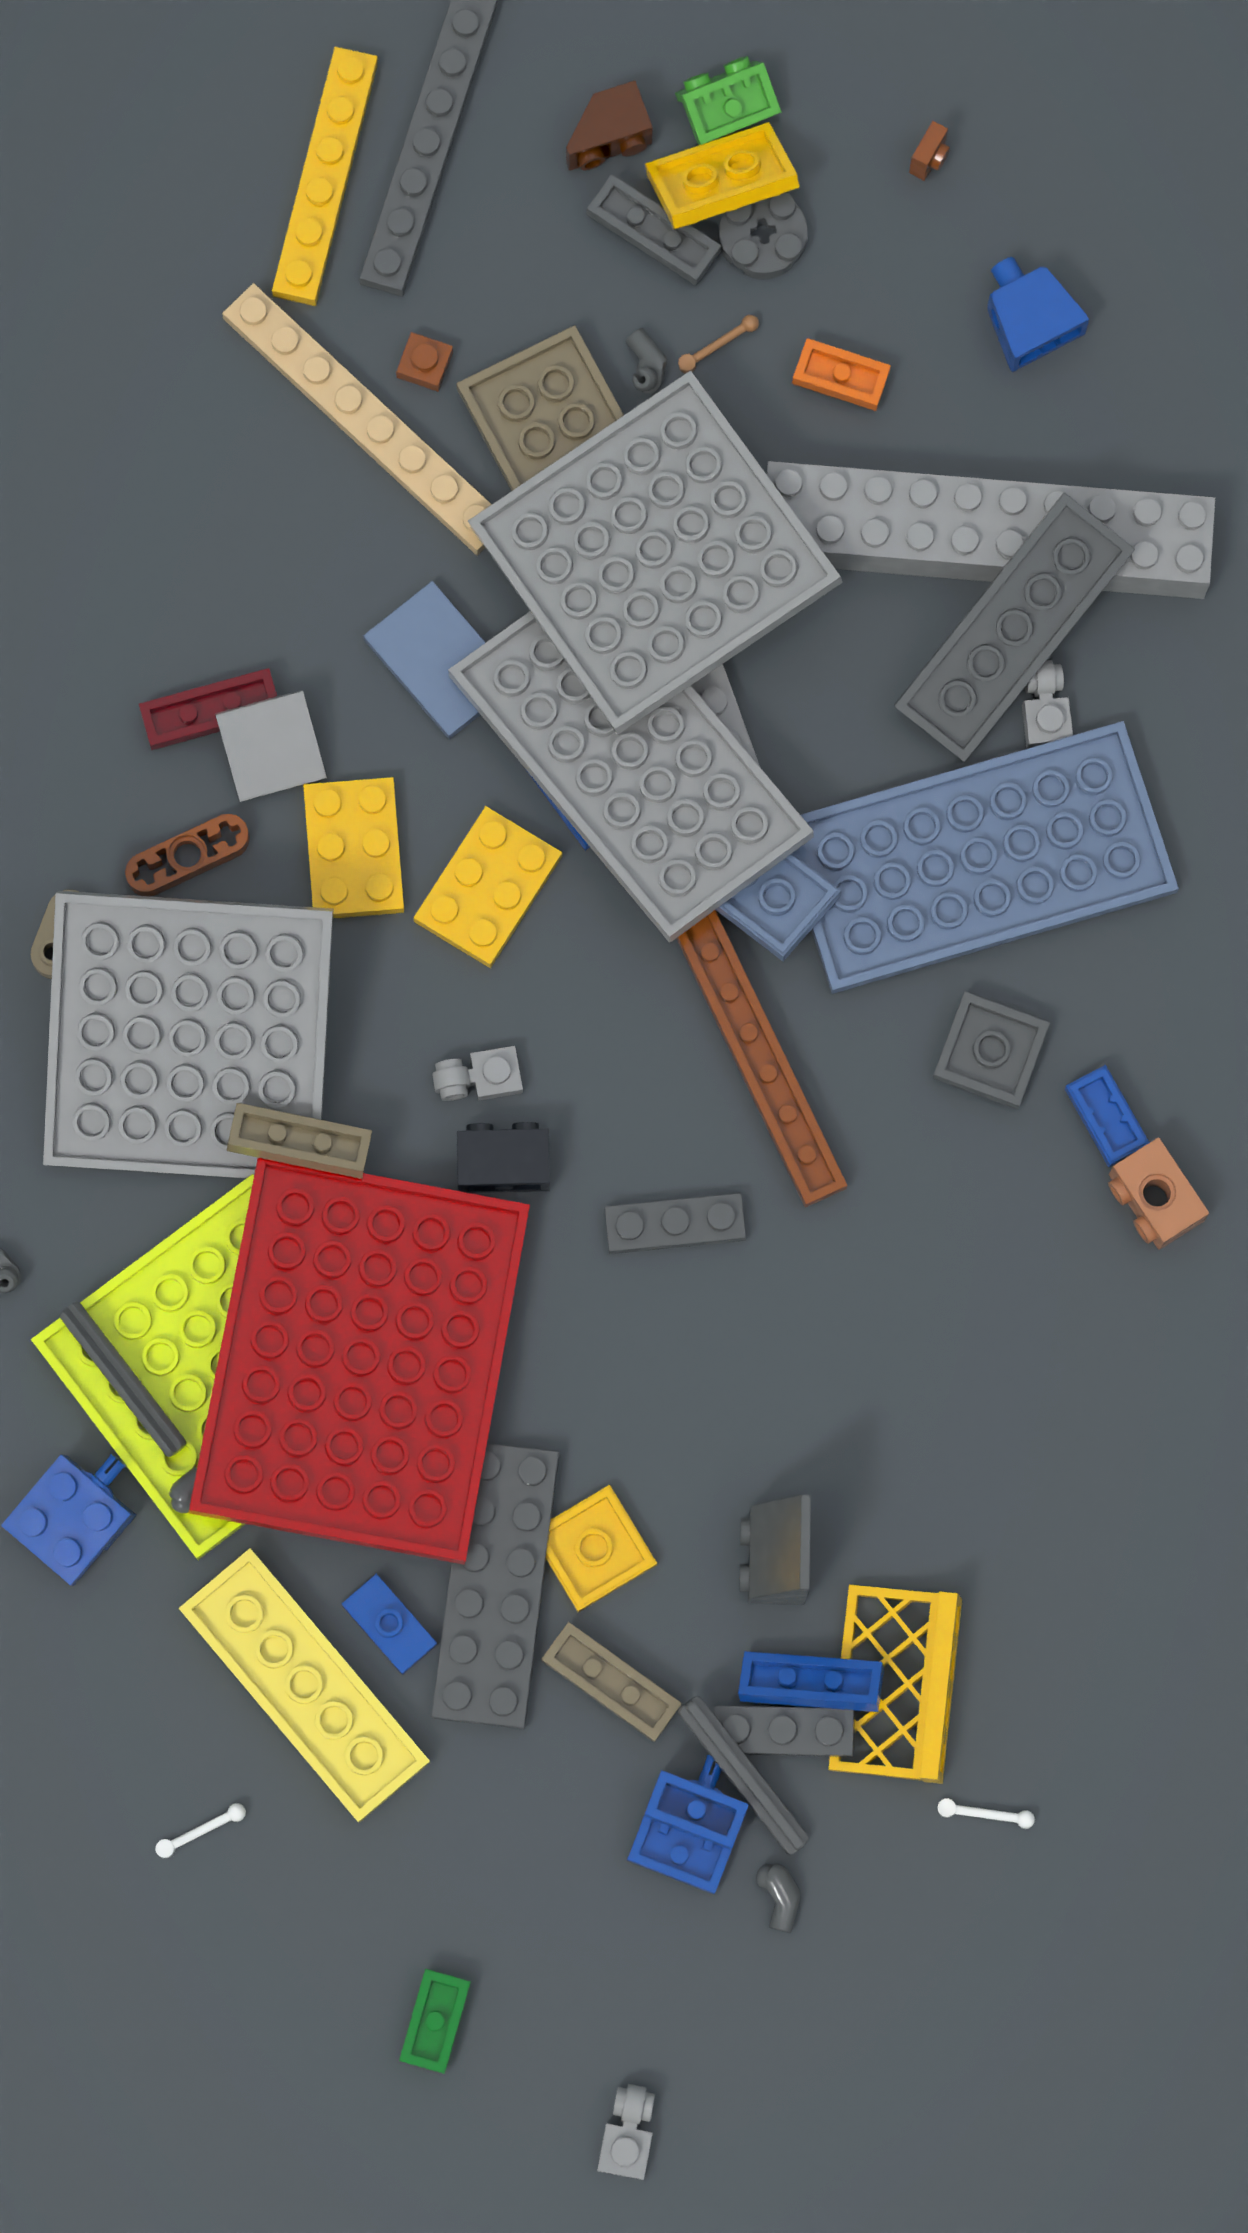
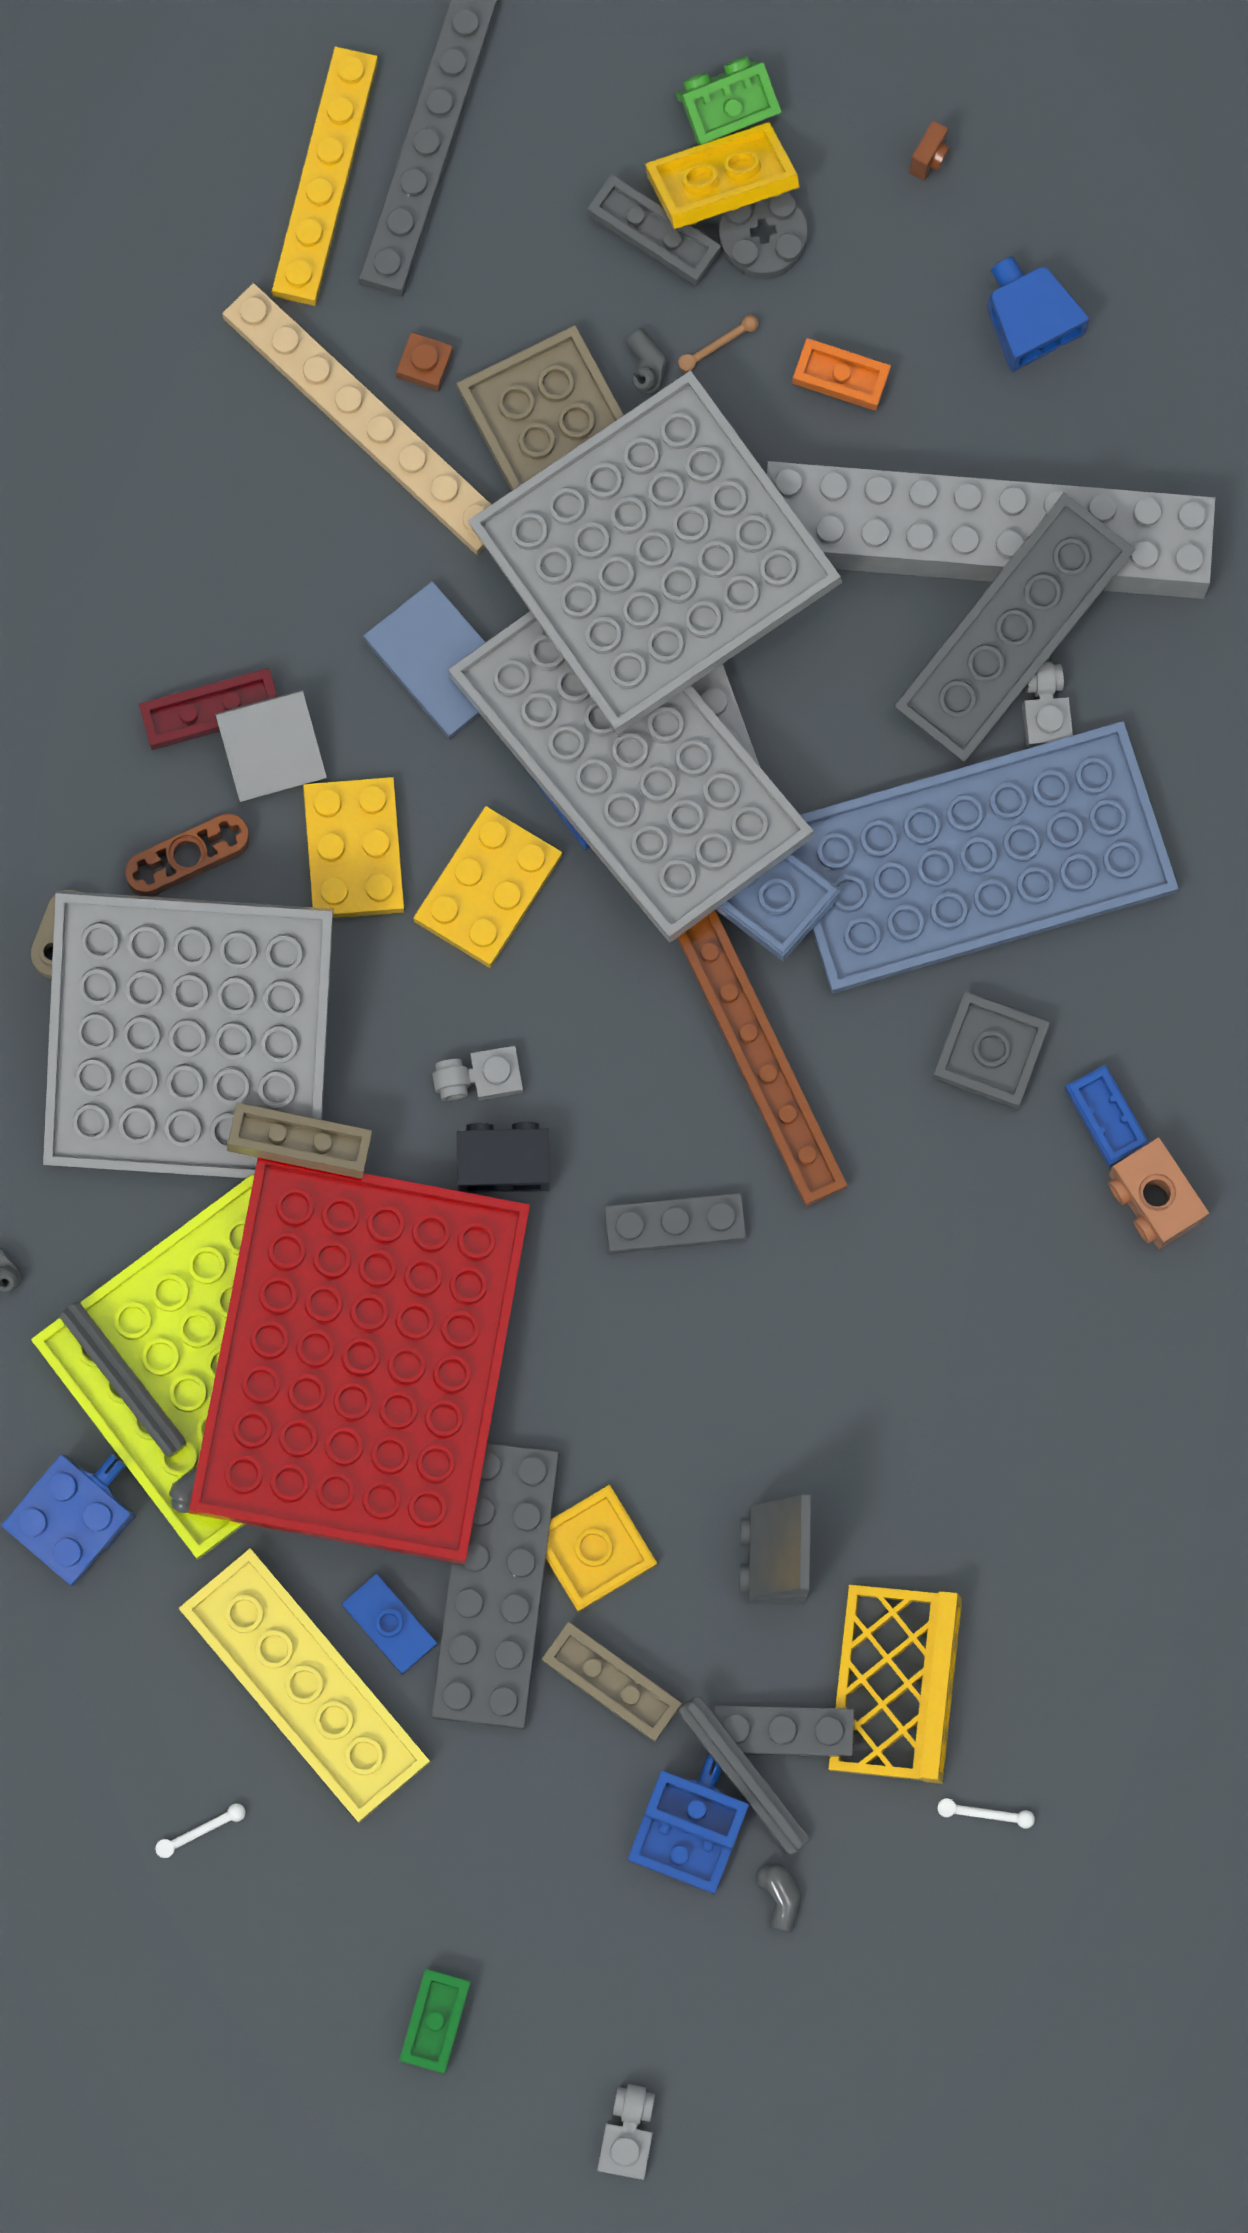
reddish brown slope [566,80,653,171] -> none
blue plate [738,1651,884,1712] -> none

